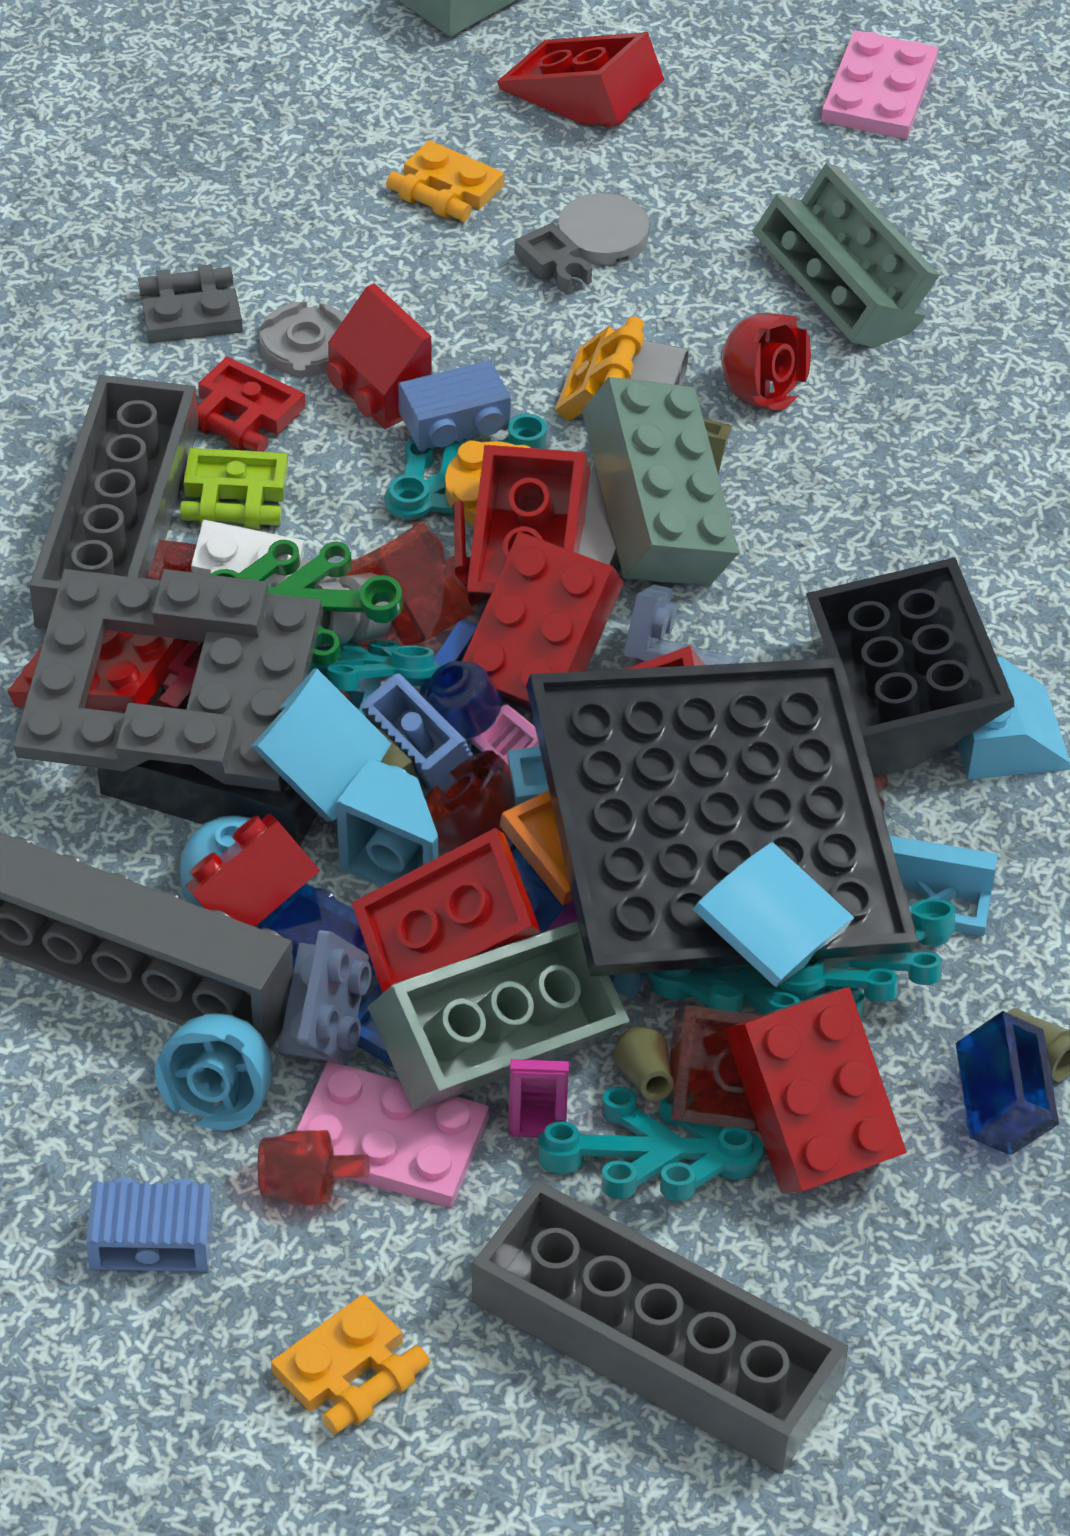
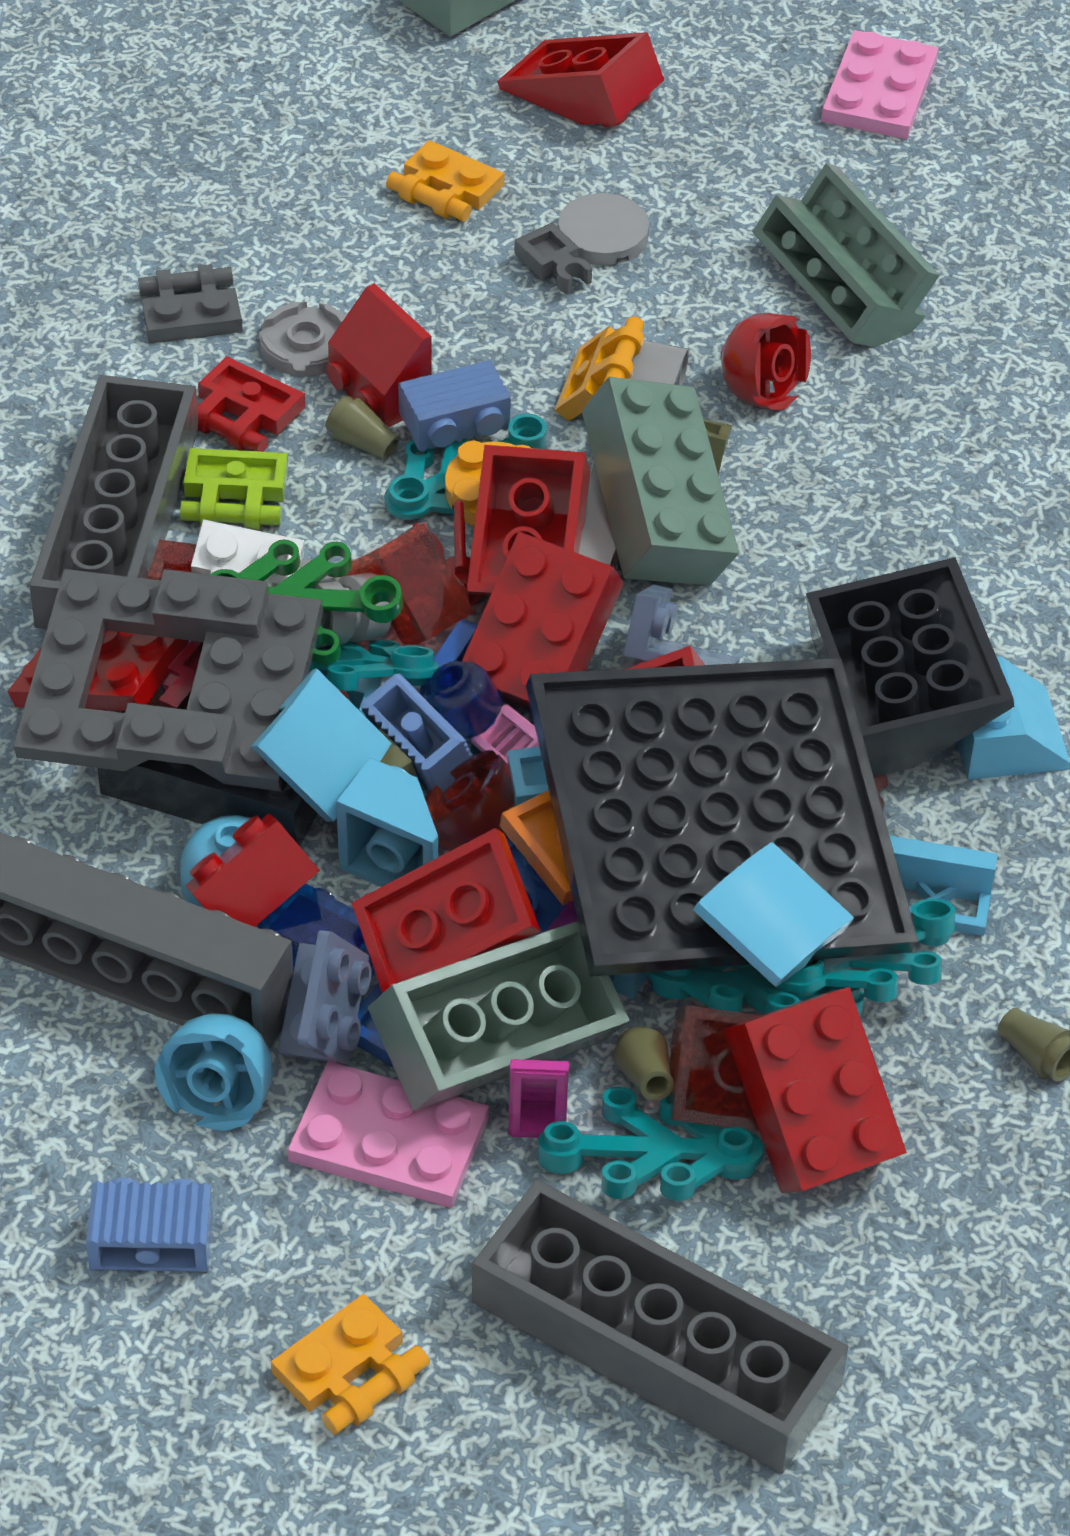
clear red piece [257,1130,370,1205] -> none
clear blue piece [955,1011,1059,1155] -> none
none -> olive cone [325,396,401,461]

